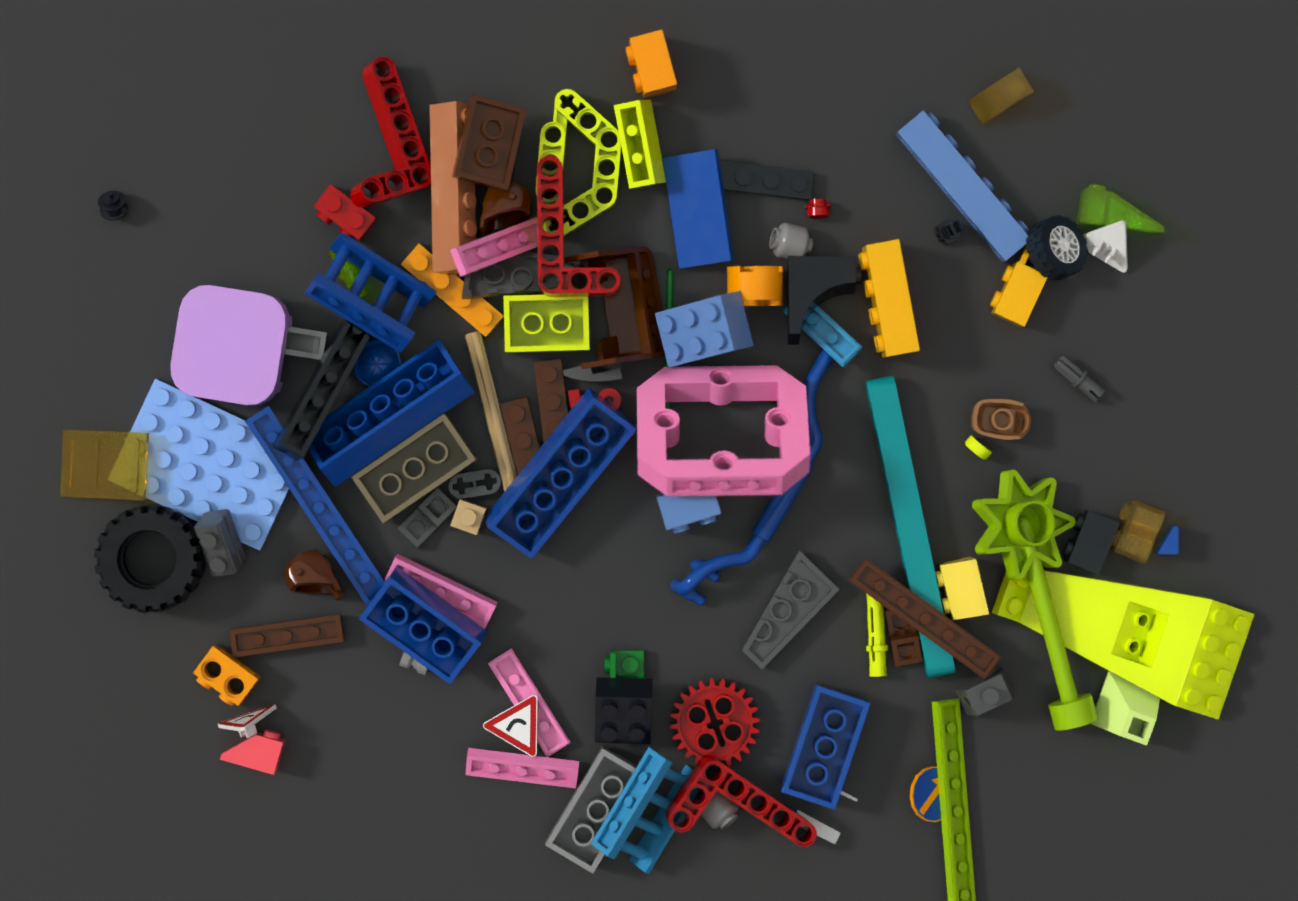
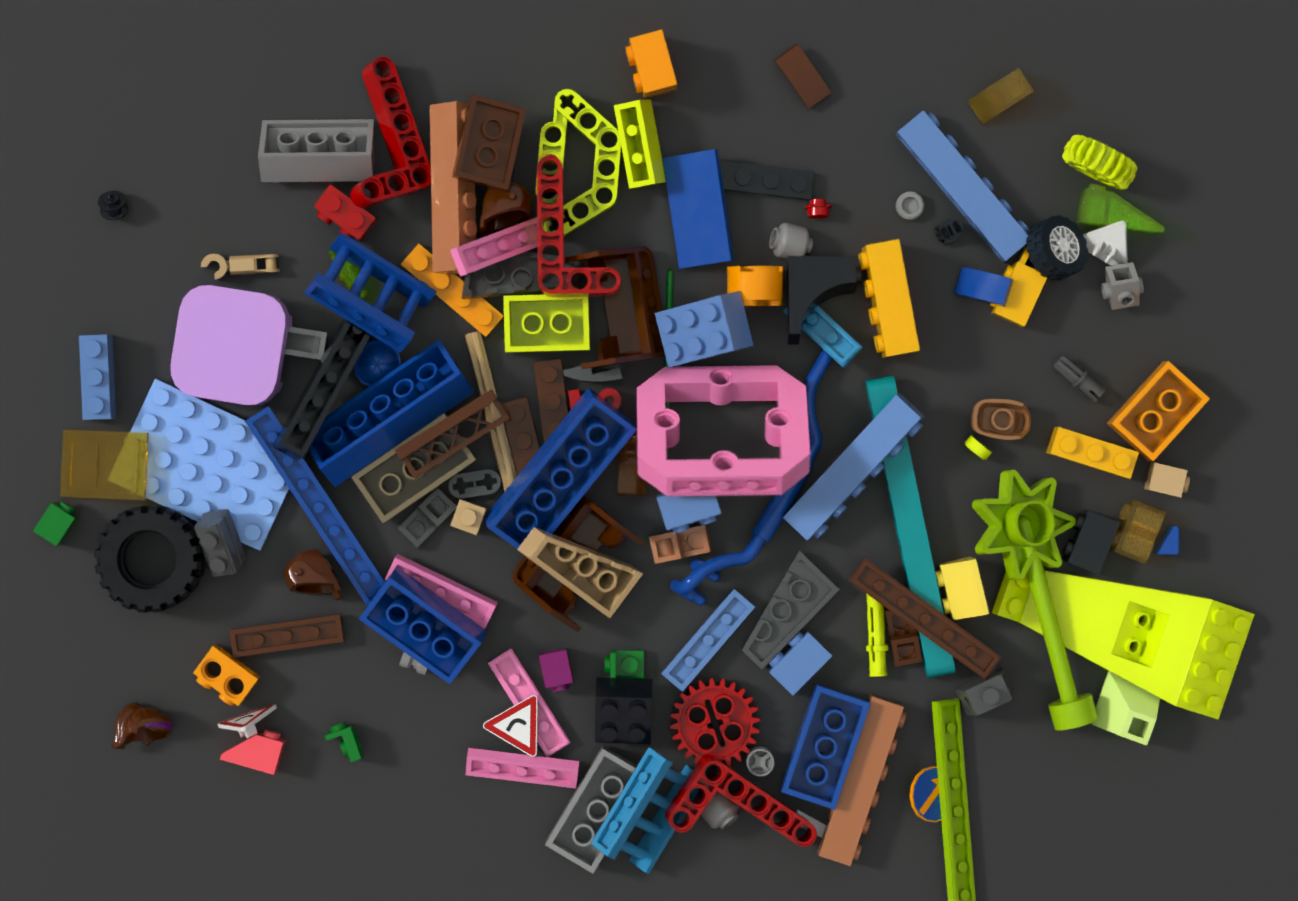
none -> green brick [33,501,80,546]
none -> medium blue brick [79,334,116,420]
none -> reddish brown hair [111,702,174,749]
none -> tan piece [201,254,280,280]
none -> light grey slope [258,119,375,183]
none -> green bracket [324,722,364,762]
none -> reddish brown fence [395,390,510,479]
none -> reddish brown windscreen [512,495,645,632]
none -> tan wedge [517,527,643,618]
none -> magenta brick [539,648,574,692]
none -> clear orange slope [617,436,646,496]
none -> nougat slope [649,524,713,564]
none -> medium blue plate [661,589,755,692]
none -> light grey wheel [746,746,774,777]
none -> medium blue brick [768,631,832,695]
none -> reddish brown slope [774,44,831,109]
none -> medium blue brick [783,393,925,541]
none -> nougat brick [817,694,906,866]
none -> light grey tile [895,191,924,220]
none -> blue slope [954,267,1013,307]
none -> yellow brick [1046,427,1139,479]
none -> neon yellow gear [1062,135,1138,190]
none -> light grey brick [1101,262,1144,310]
none -> light orange brick [1107,361,1210,461]
none -> tan brick [1144,462,1190,498]

